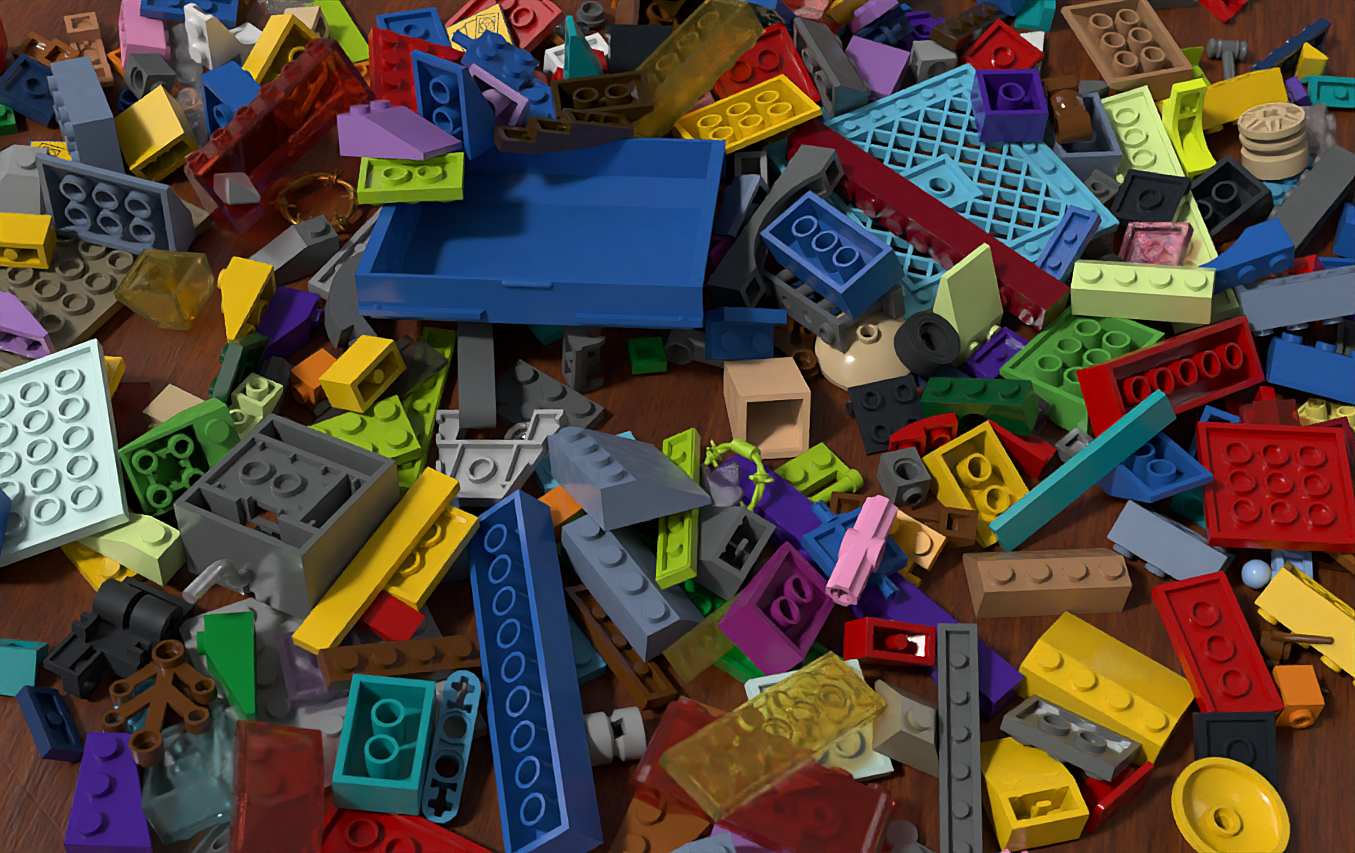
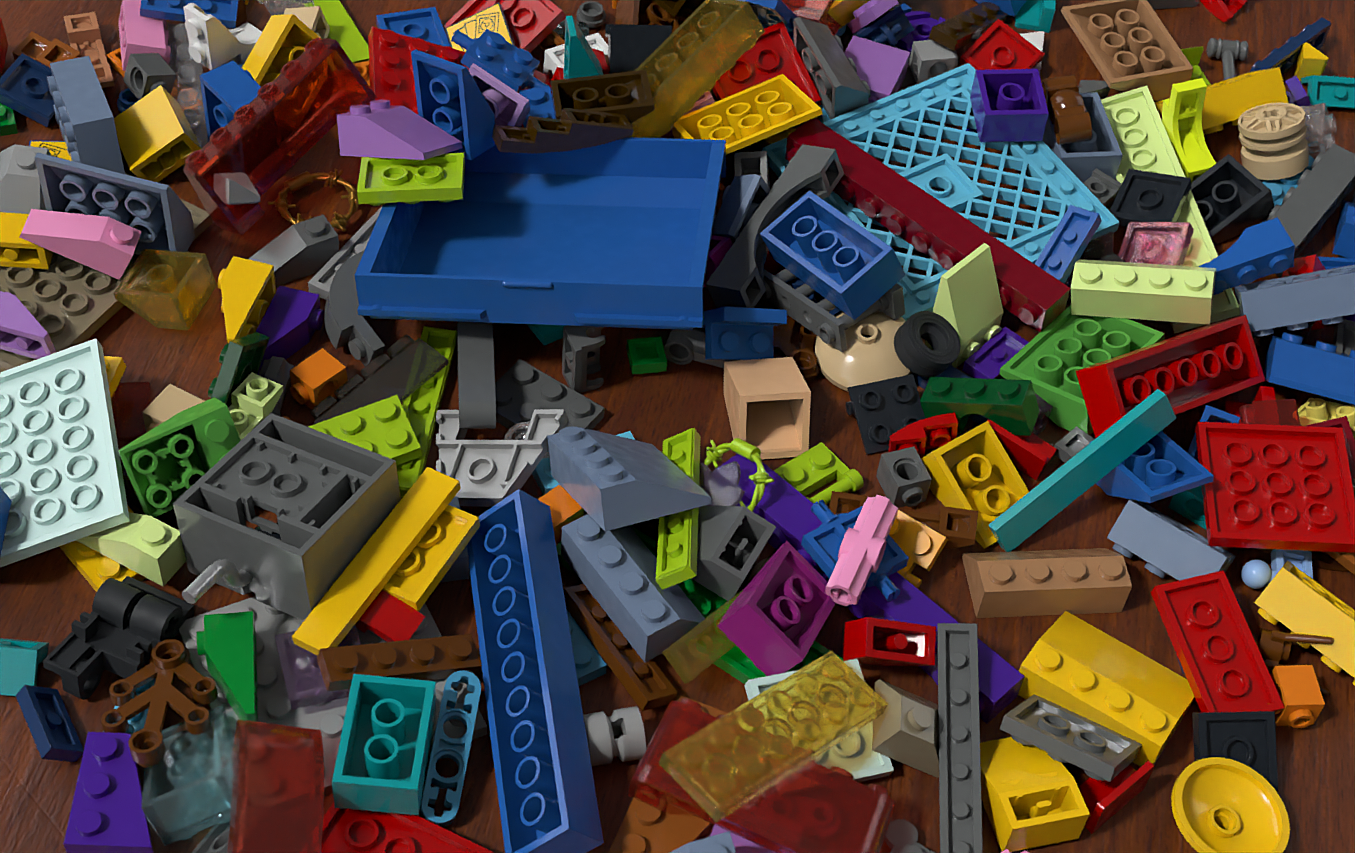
yellow brick [319,335,406,413] -> none
none -> bright pink slope [20,209,142,280]

